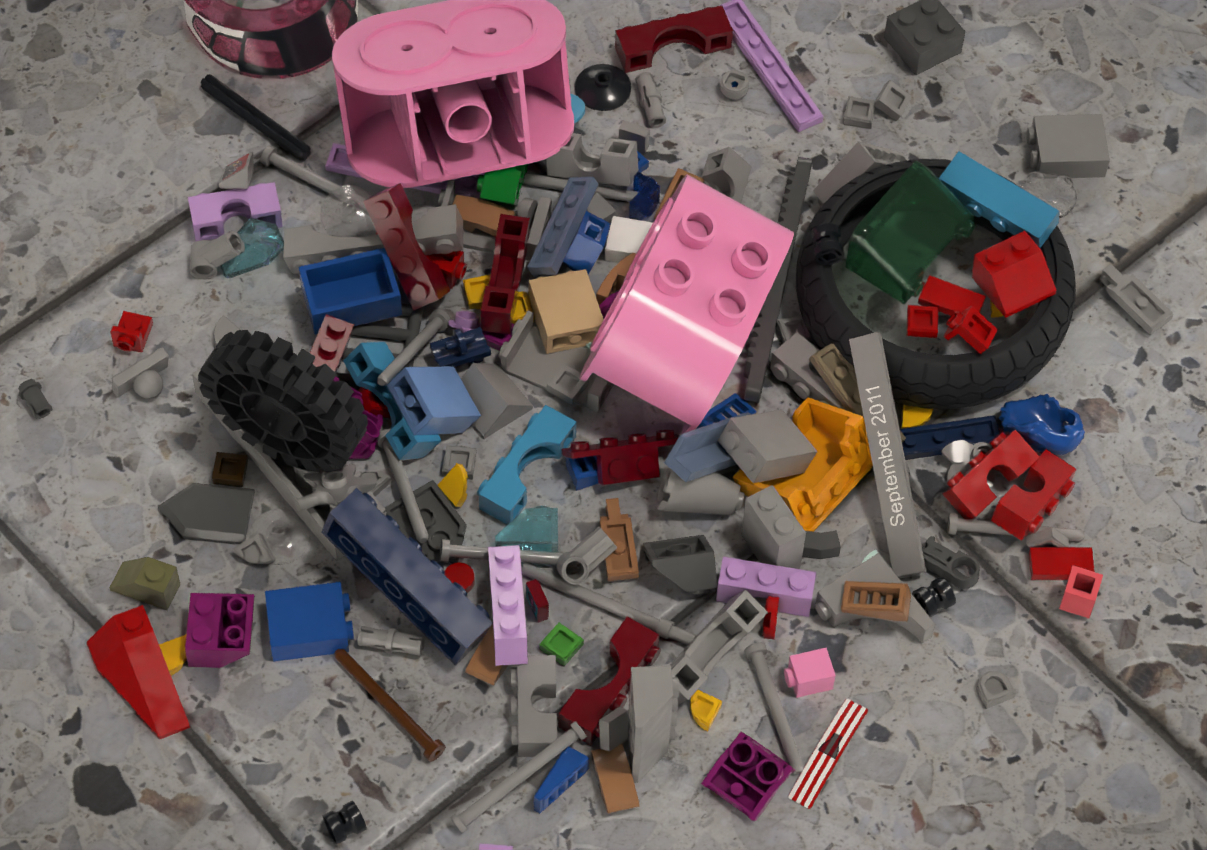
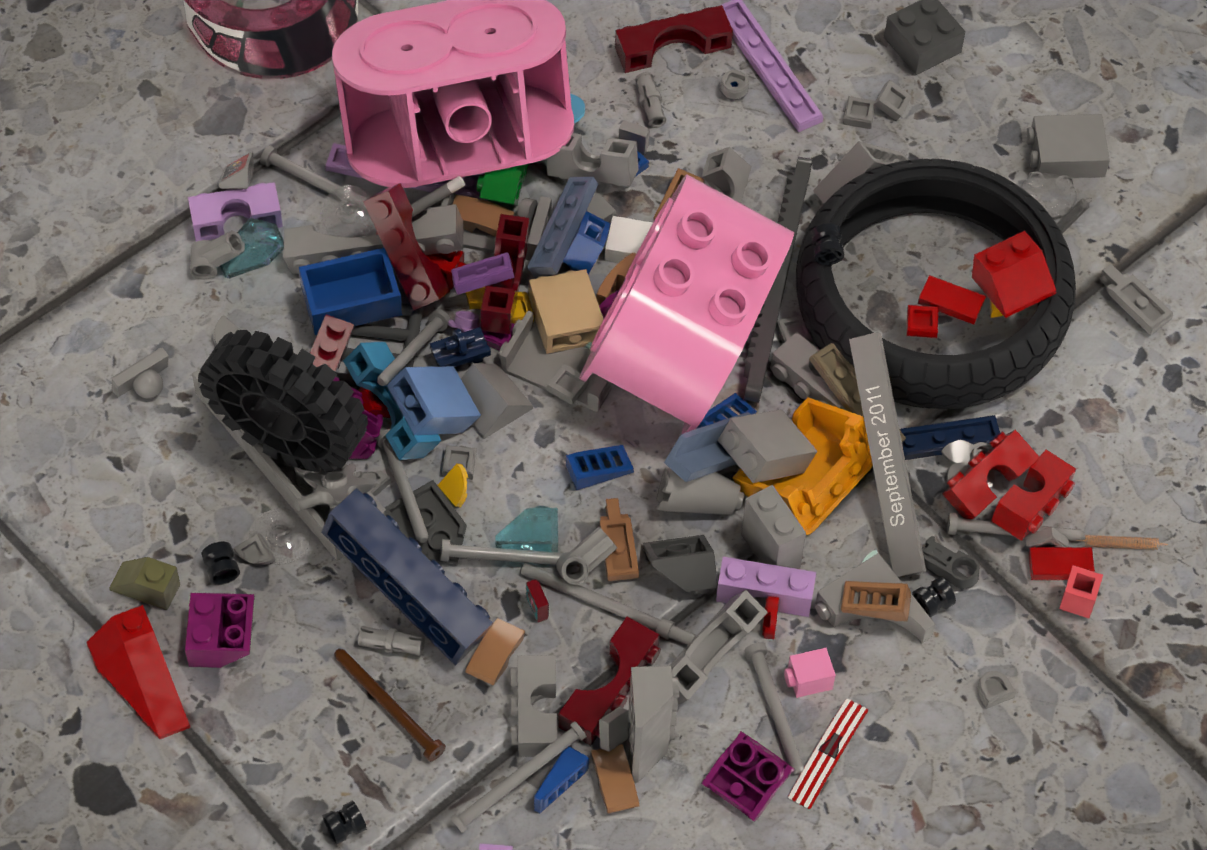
dark grey pin [18,379,53,419] -> none
red bracket [110,311,153,353] -> none
dark grey tile [158,483,255,544] -> none
yellow tile [159,635,187,675] -> none
black axle [200,74,311,161] -> none
dark brown plate [212,452,248,487] -> none
blue brick [265,582,354,662] -> none
red tile [444,562,475,593] -> none
dark azure arch [477,405,577,526] -> none
lavender brick [488,545,528,666] -> none
light grey bar [524,173,640,203] -> none
bright green tile [539,622,584,666] -> none
dark red bracket [561,430,680,485] -> none
black dish [575,64,631,111] -> none
clear blue bracket [629,172,660,221] -> none
yellow tile [690,690,722,731] -> none
dark grey piece [802,530,841,559] -> none
clear green windscreen [845,161,976,305] -> none
yellow tile [901,405,933,429] -> none
dark azure brick [939,151,1059,248] -> none
red bracket [943,306,998,354] -> none
blue piece [999,394,1085,455] -> none
none -> black wheel [201,541,240,585]
none -> light grey bar [411,176,465,217]
none -> medium lavender tile [452,252,514,295]
none -> light grey piece [1057,198,1092,234]
none -> light nougat piece [1076,535,1168,550]

